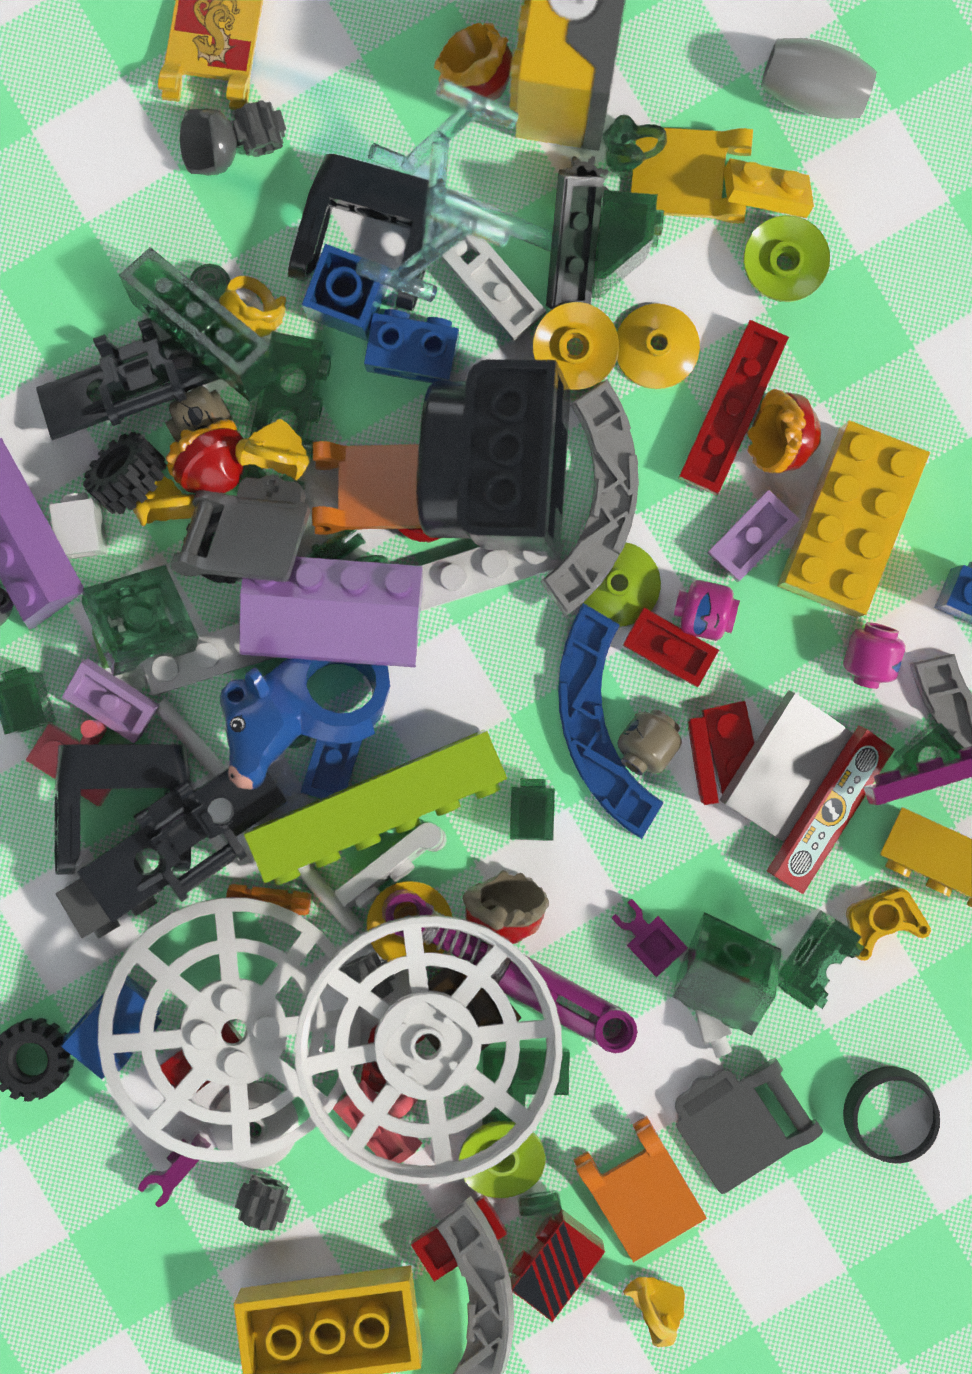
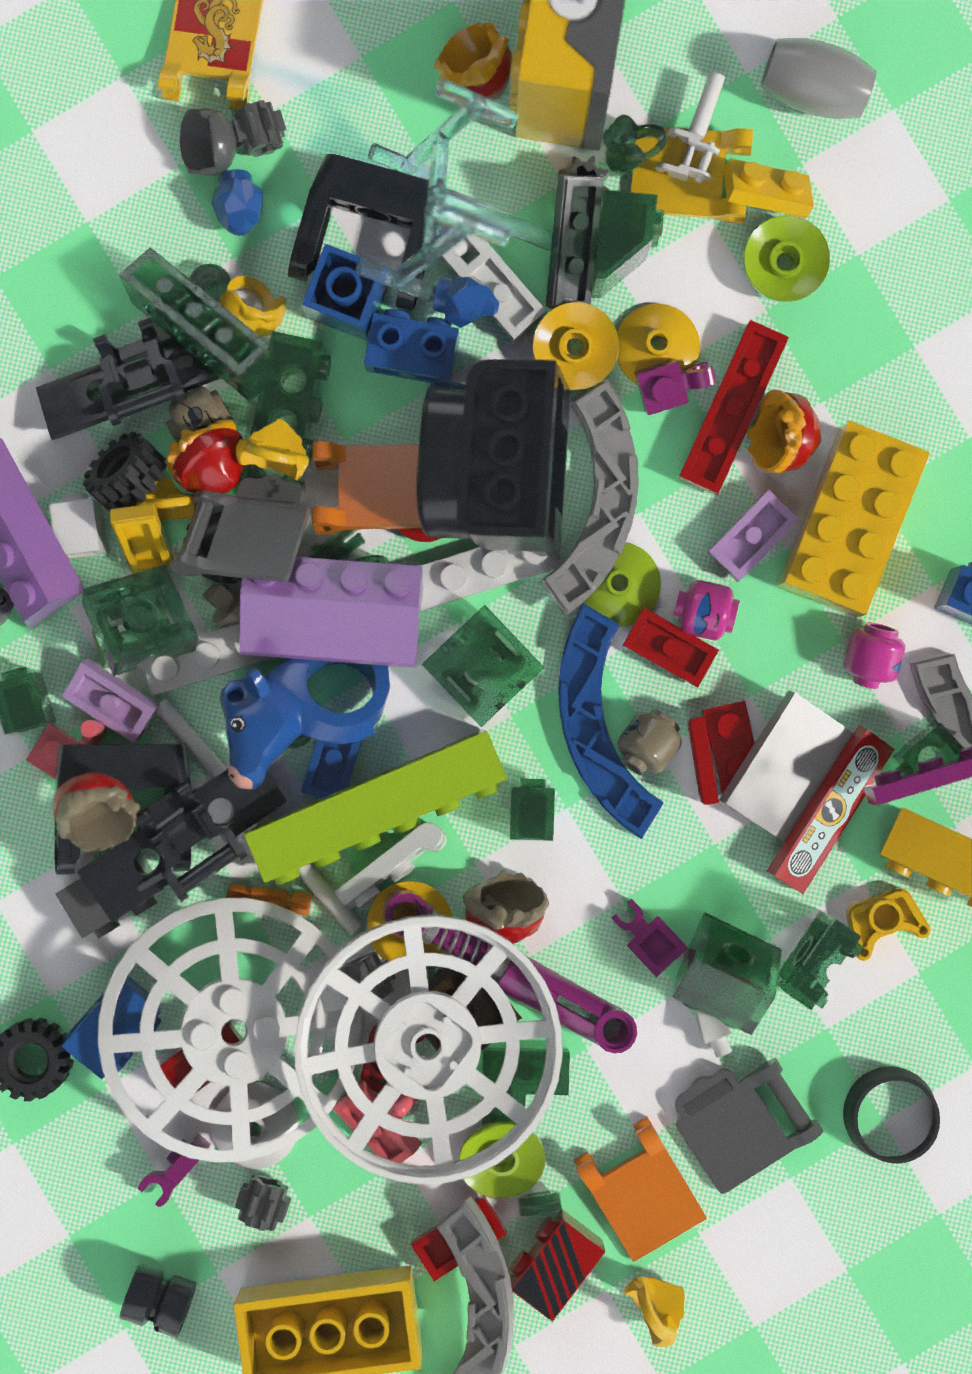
none -> dark tan hair [52,772,140,852]
none -> yellow tile [110,503,173,574]
none -> black wheel [119,1263,197,1338]
none -> dark tan plate [202,583,241,626]
none -> blue rock [211,169,263,236]
none -> clear green brick [422,605,545,728]
none -> blue rock [433,276,499,328]
none -> magenta plate [634,359,717,416]
none -> white piece [655,71,725,183]

